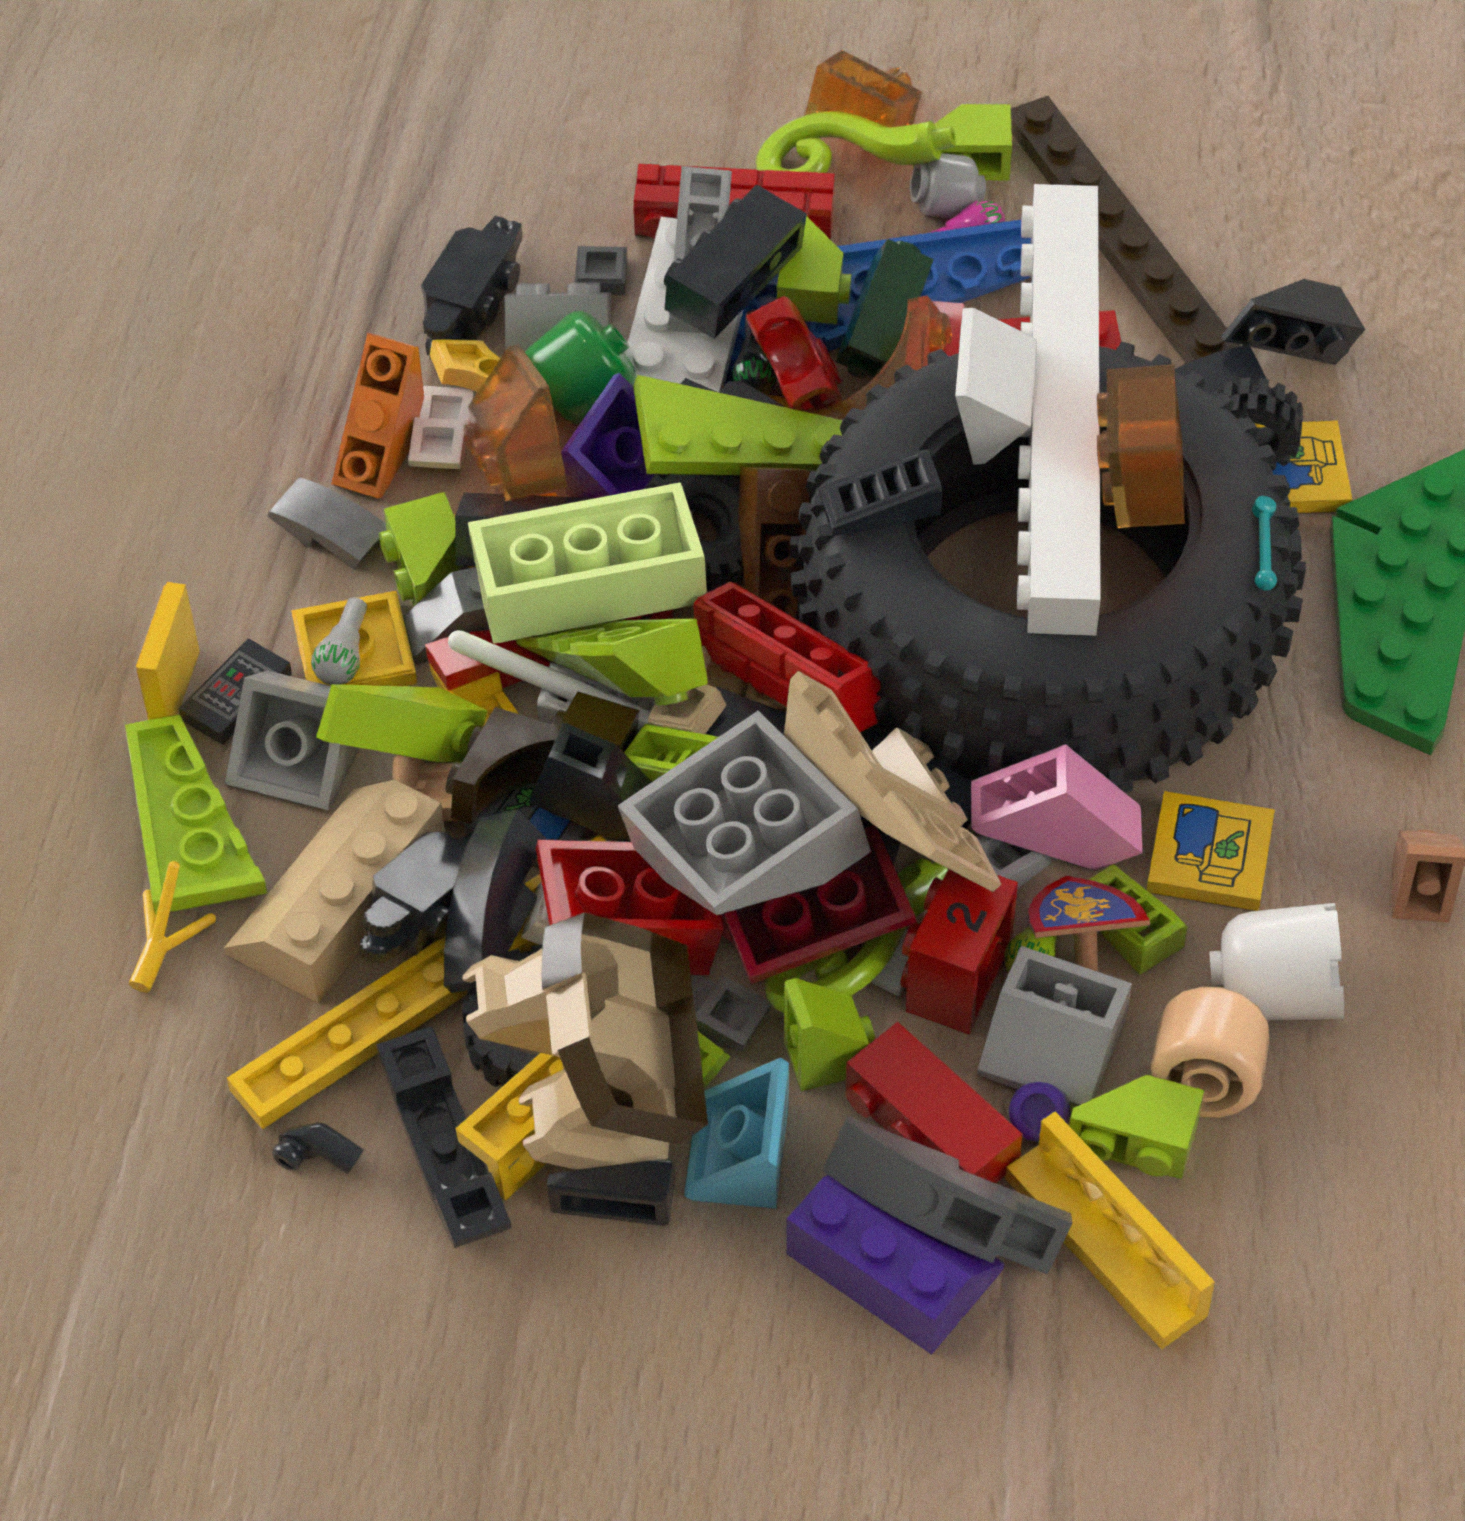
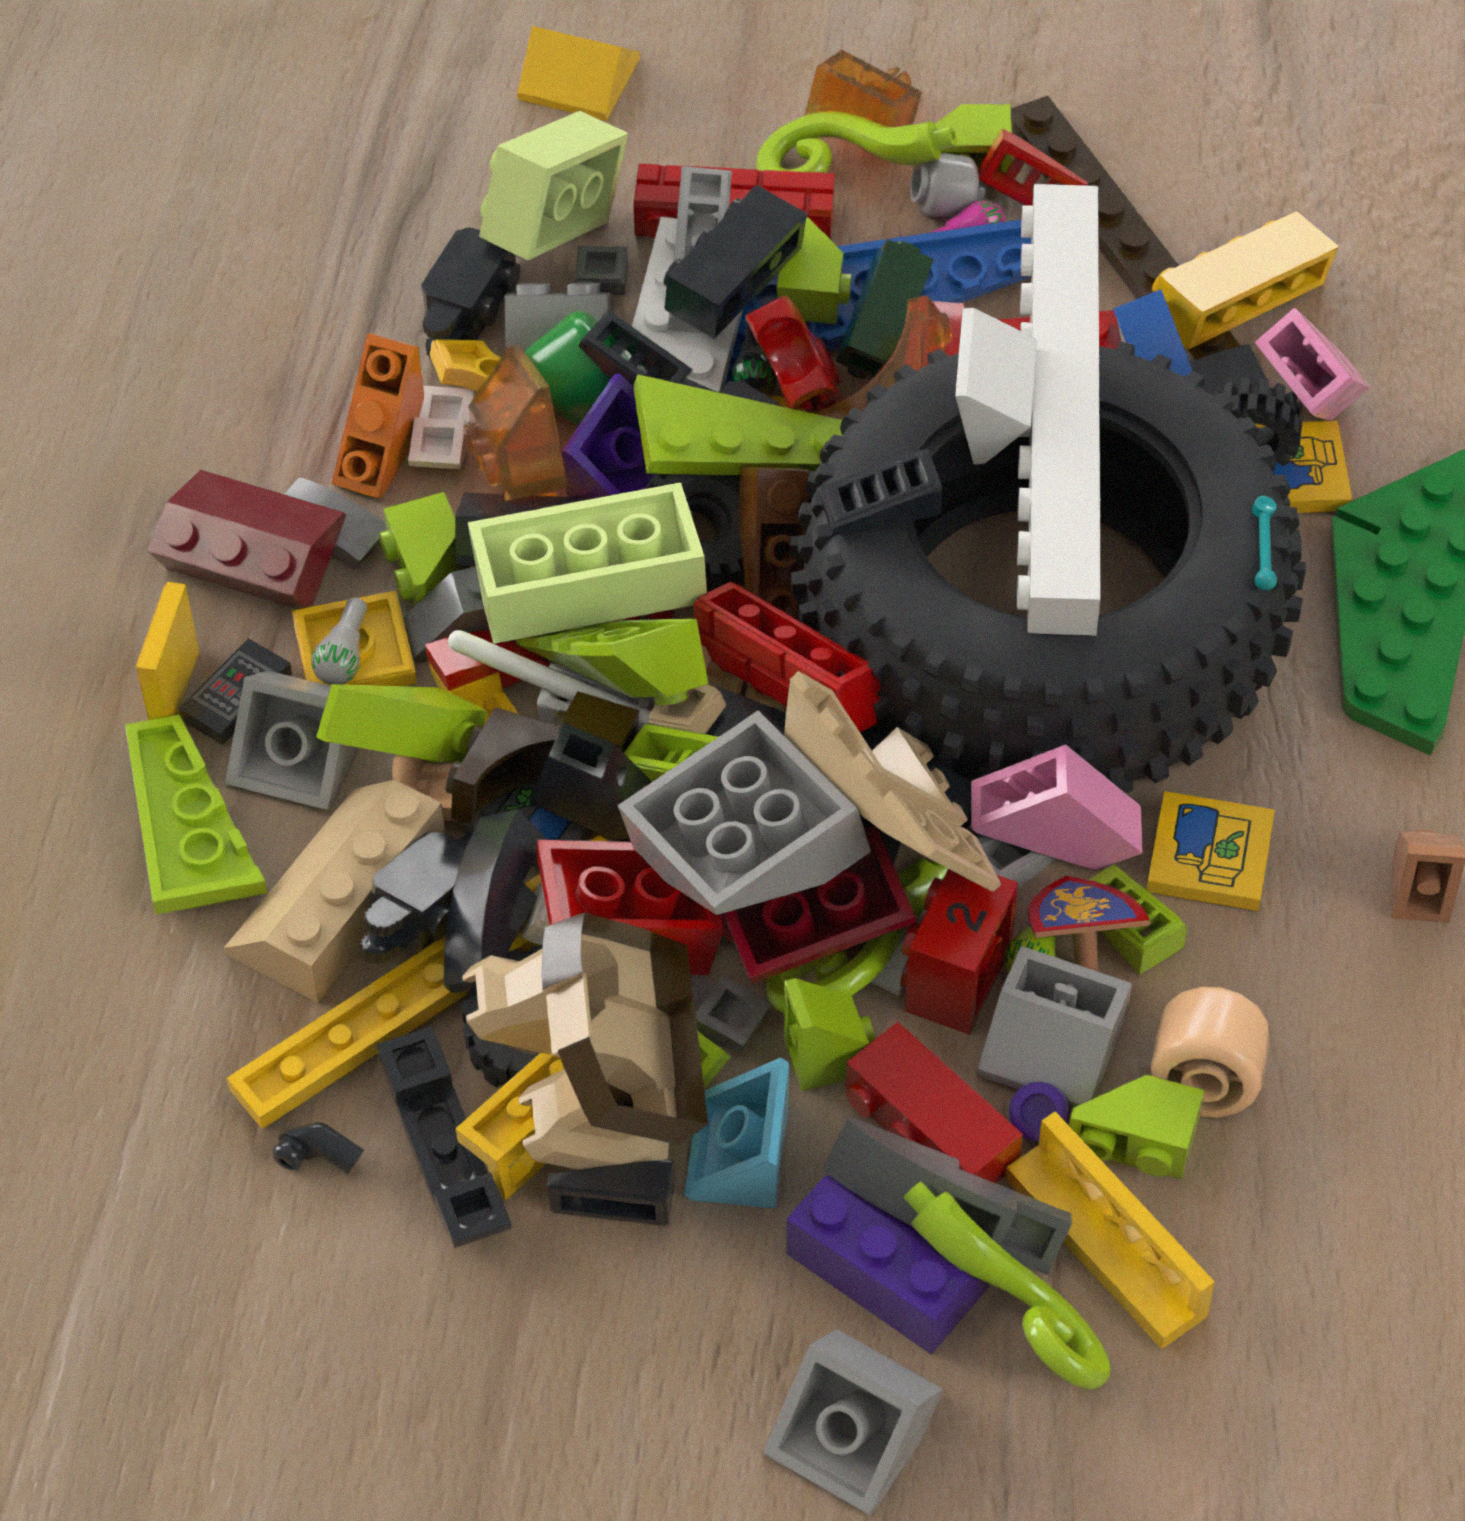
yellow plant [128,861,216,993] -> none
clear orange brick [1097,364,1185,528] -> none
white cylinder [1209,903,1344,1020] -> none
black slope [1221,279,1366,365] -> none
none -> dark red slope [147,470,346,609]
none -> yellowish green brick [479,111,628,260]
none -> yellow slope [517,26,640,121]
none -> black slope [578,310,693,386]
none -> light grey slope [763,1329,944,1515]
none -> lime plant [904,1181,1111,1390]
none -> red slope [978,128,1088,206]
none -> blue slope [1113,290,1193,377]
none -> brick [1152,211,1339,350]
none -> bright pink slope [1255,307,1370,421]

